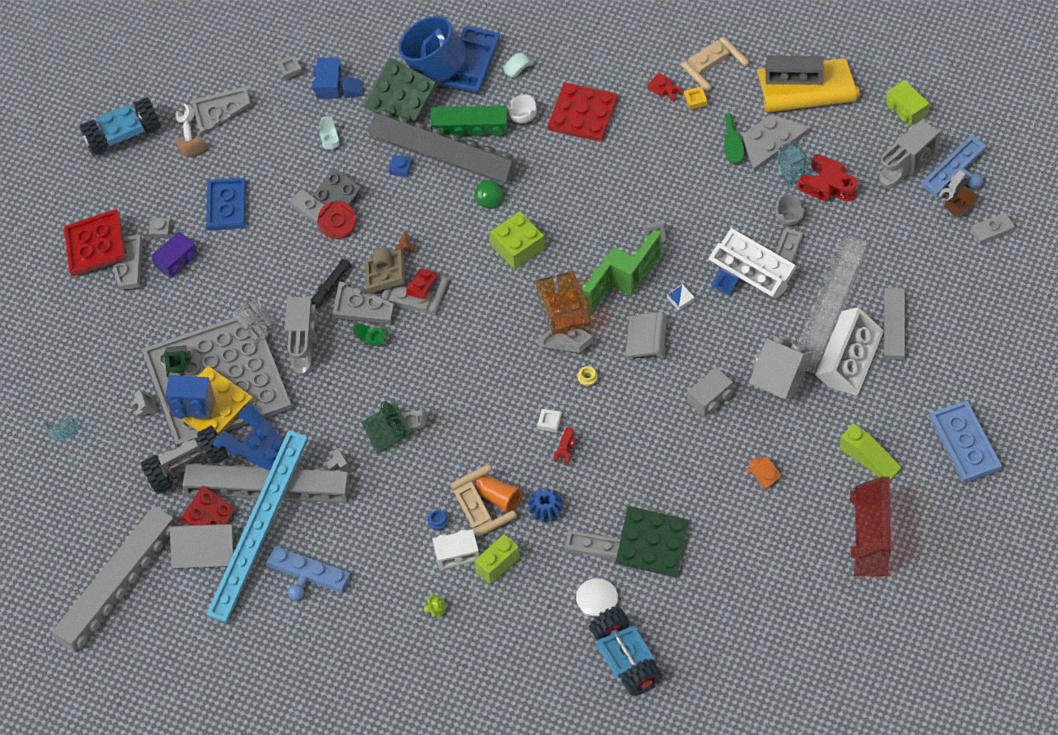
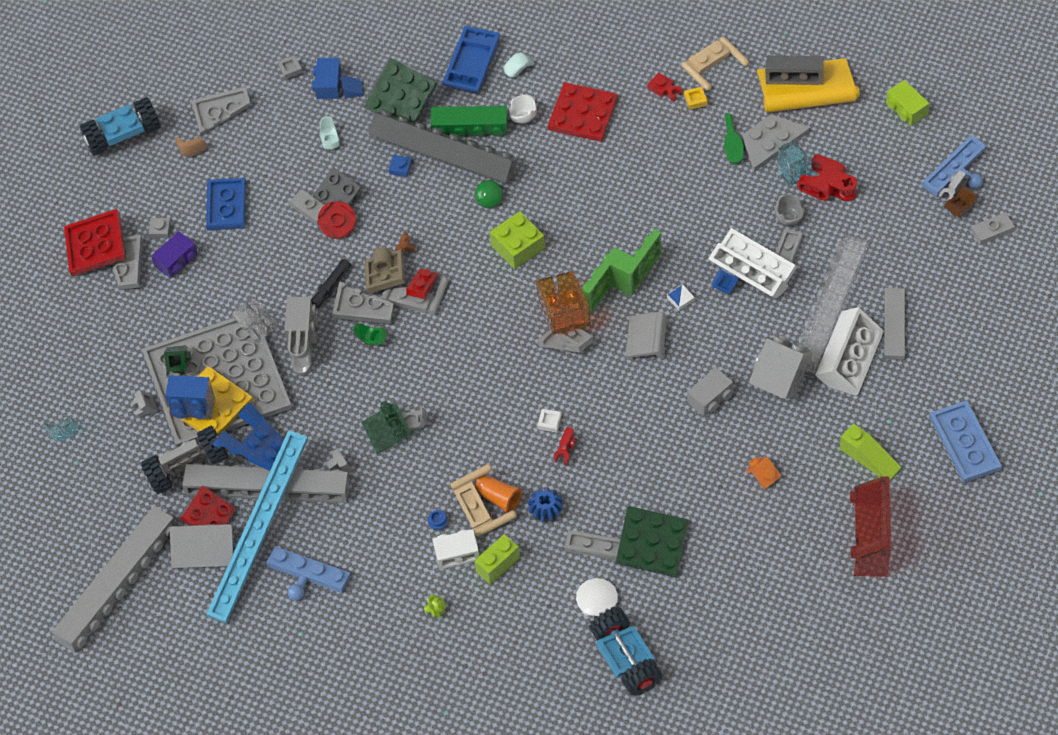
white piece [176,104,194,141] -> none
blue piece [399,16,467,83] -> none
light yellow plate [578,366,598,386] -> none
light grey tile [643,221,666,242] -> none
light grey brick [879,119,939,189] -> none

